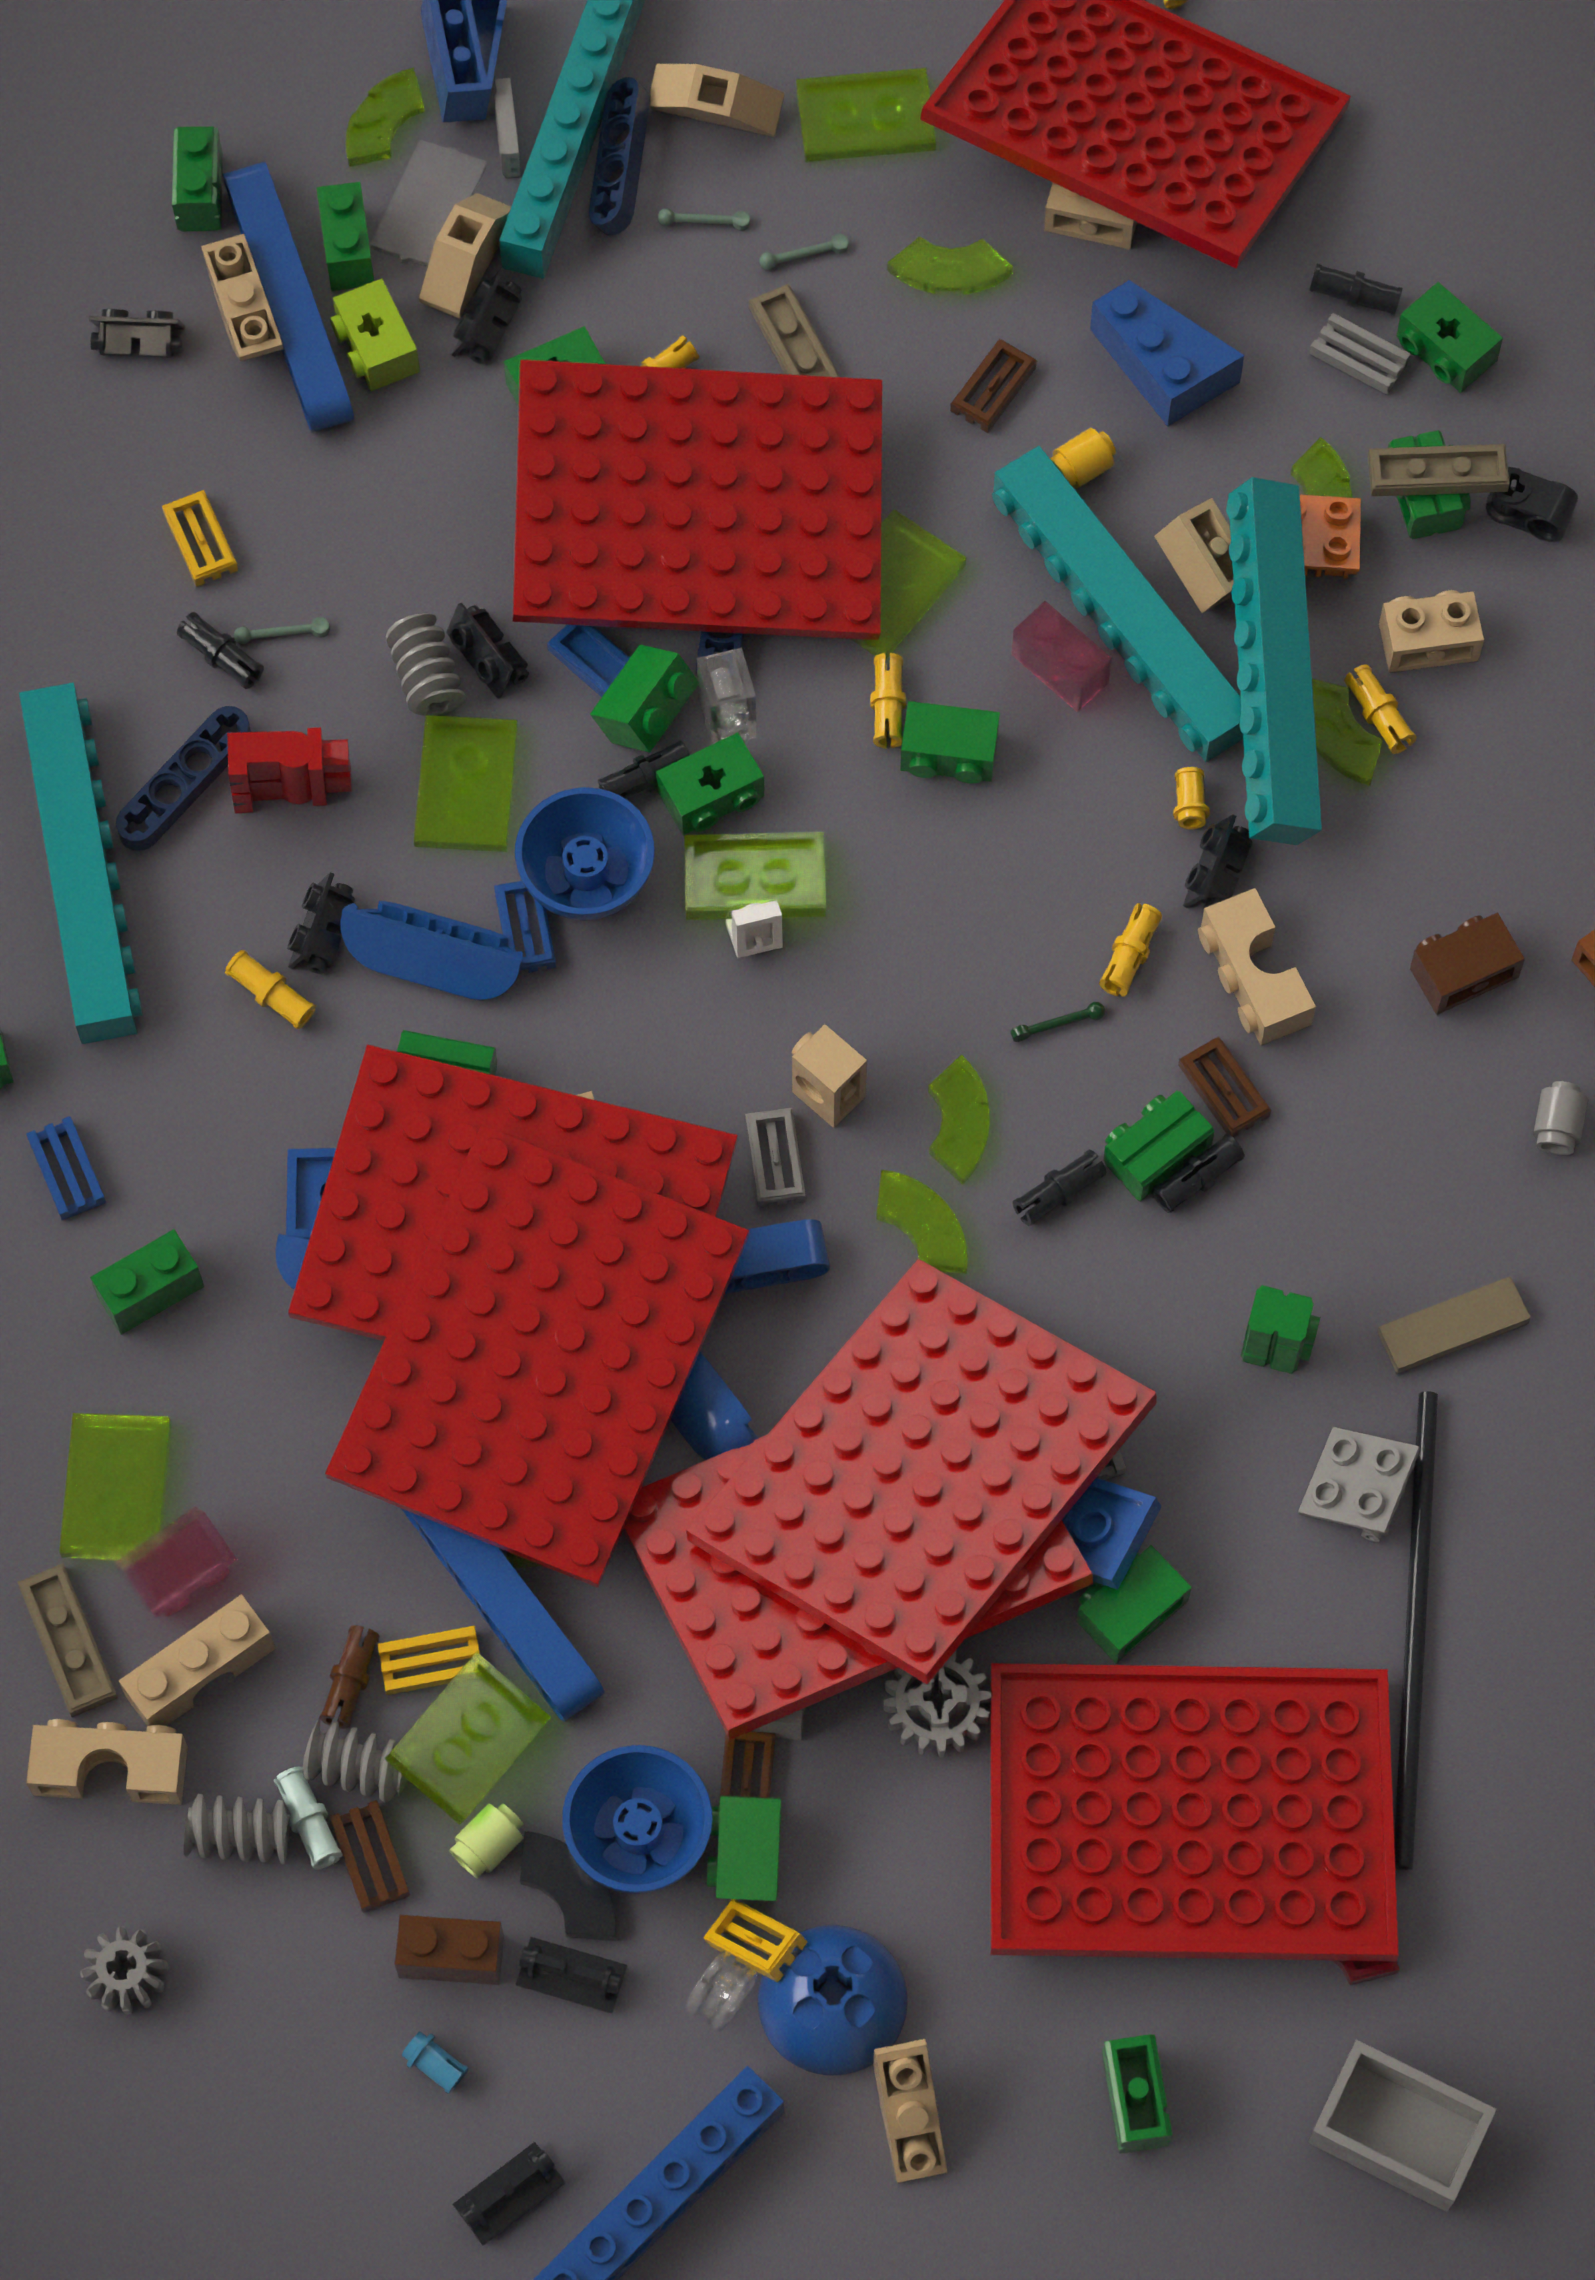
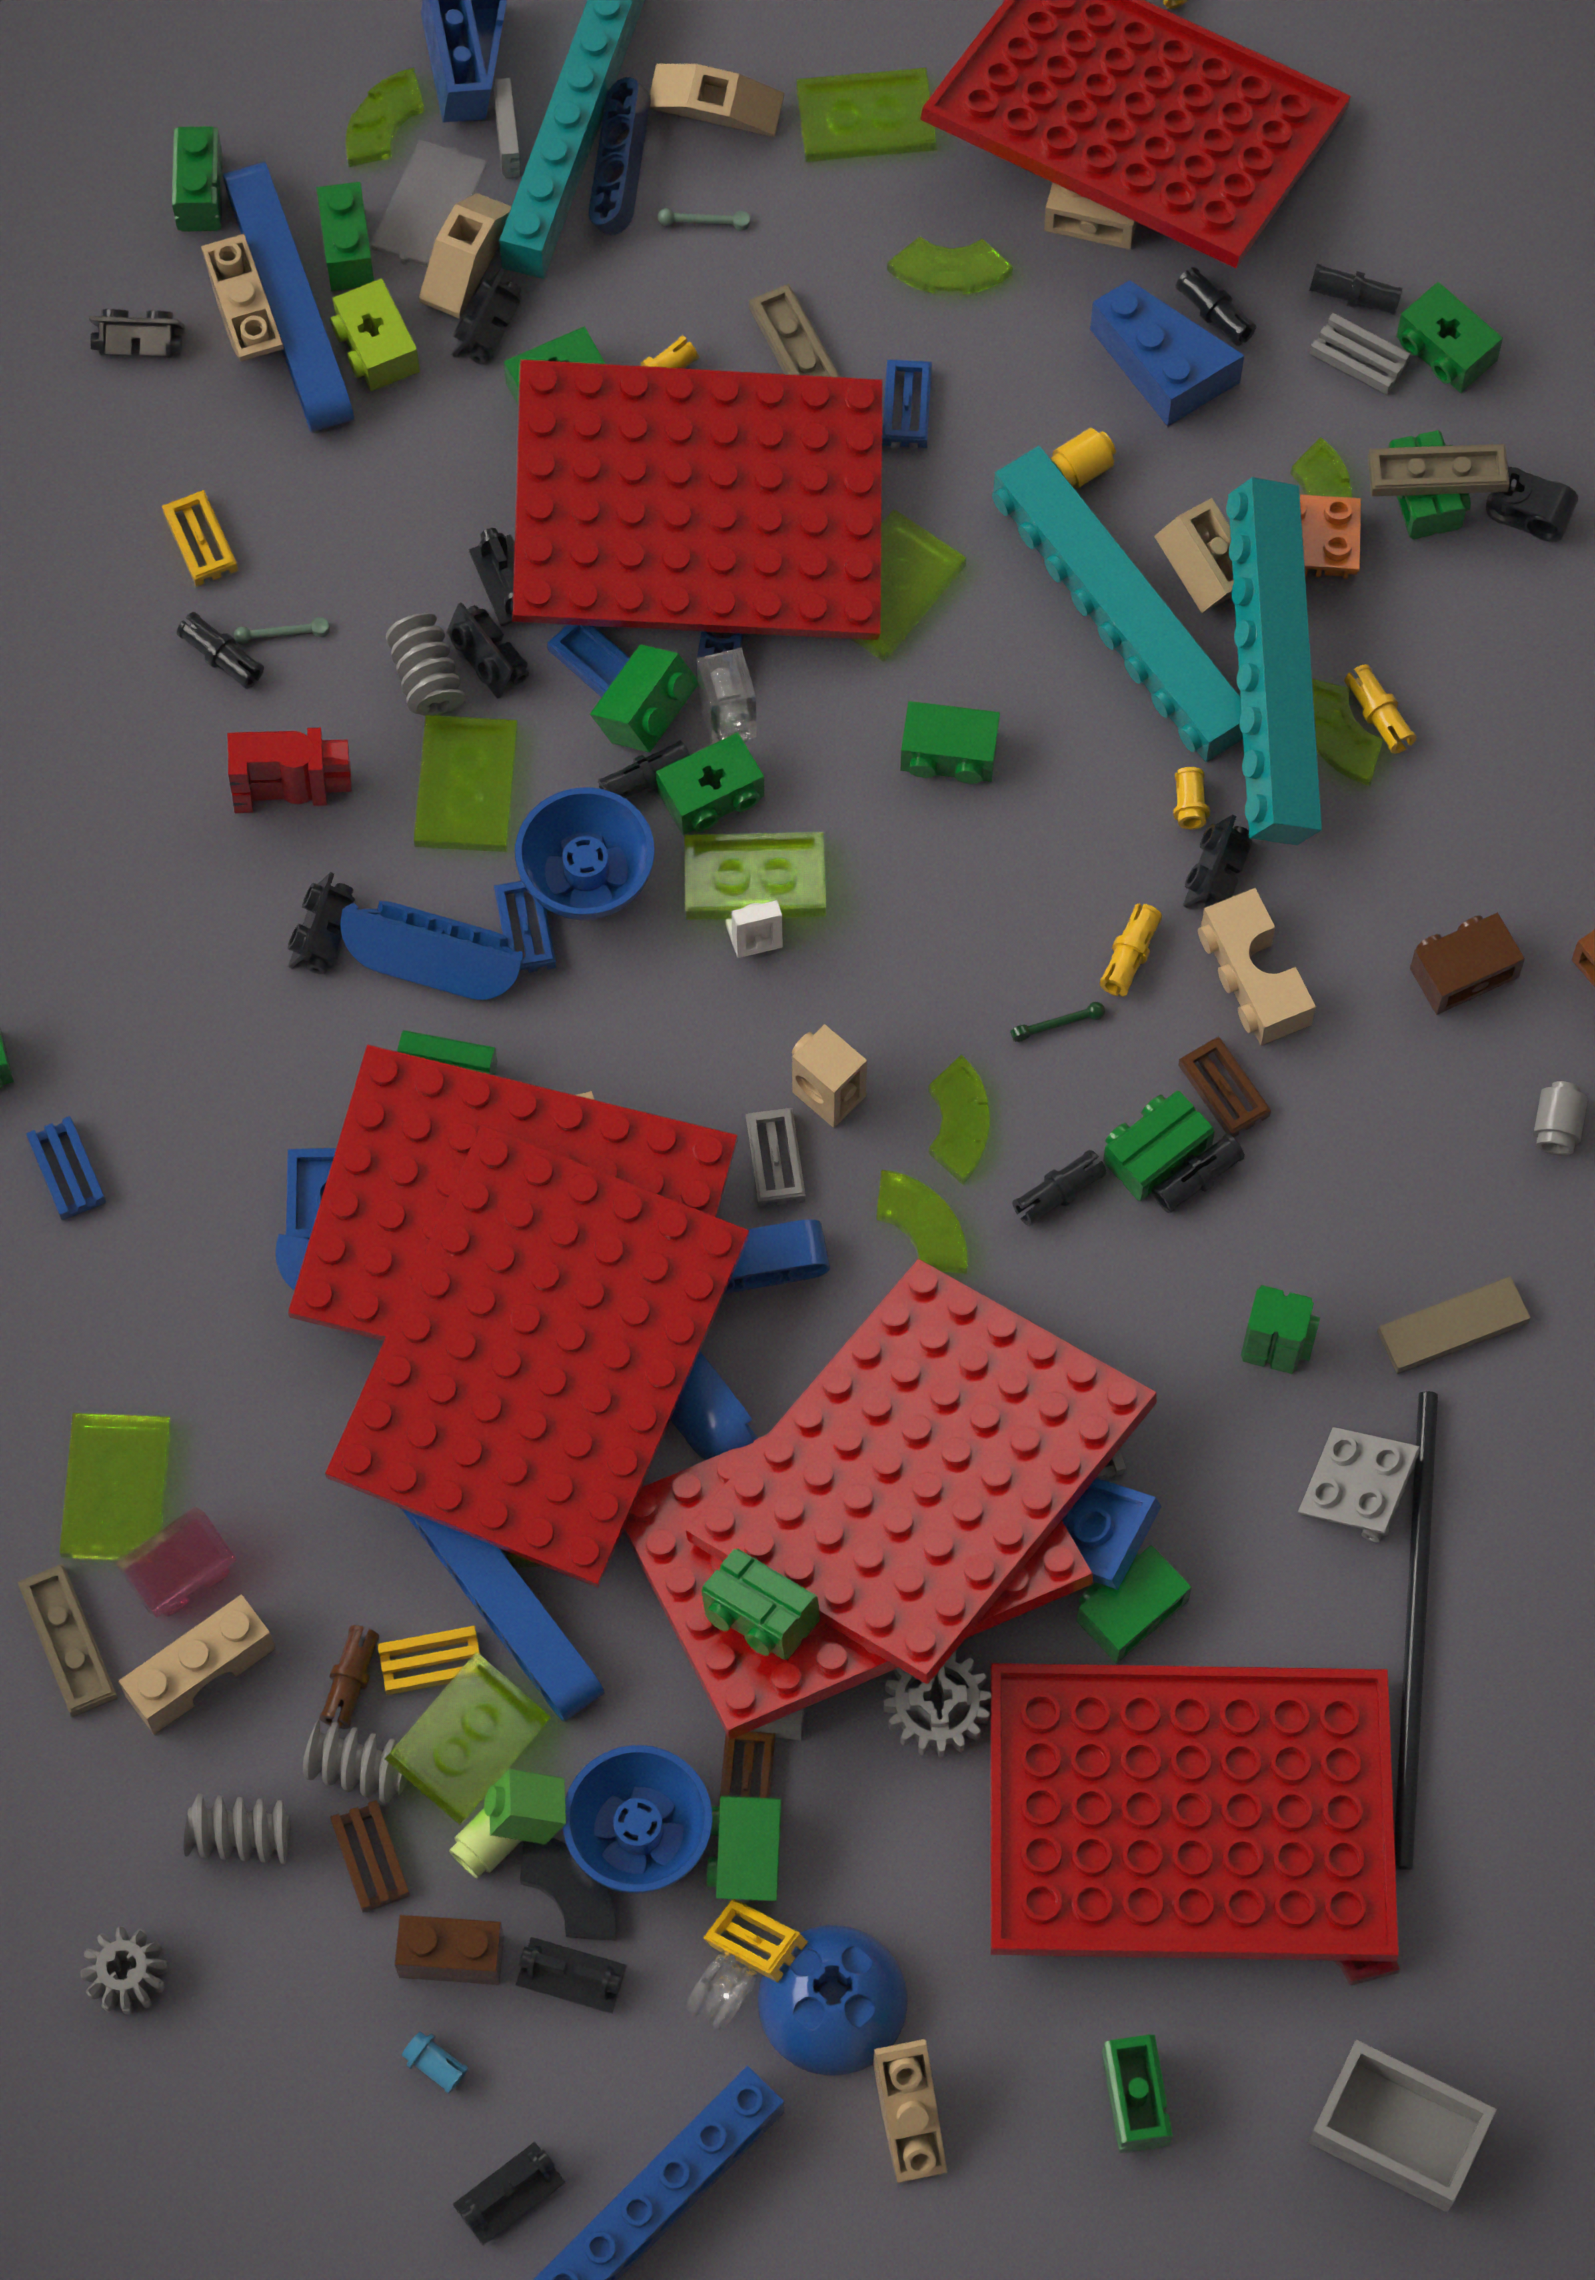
teal brick [19,682,143,1044] -> none
tan arch [26,1719,188,1805] -> none
green brick [90,1229,204,1335] -> none
dark blue beam [116,706,251,851] -> none
yellow pin [225,949,316,1030] -> none
light aqua pin [274,1766,343,1869] -> none
sand green hinge [759,234,849,270] -> none
yellow pin [870,653,906,748] -> none
reddish brown tile [950,338,1037,433] -> none
clear pink brick [1011,601,1112,712] -> none
tan brick [1379,590,1484,673] -> none
none -> black hinge [469,528,515,626]
none -> bright green brick [484,1769,566,1844]
none -> green brick [701,1548,820,1660]
none -> blue tile [882,359,932,448]
none -> black pin [1176,267,1256,346]

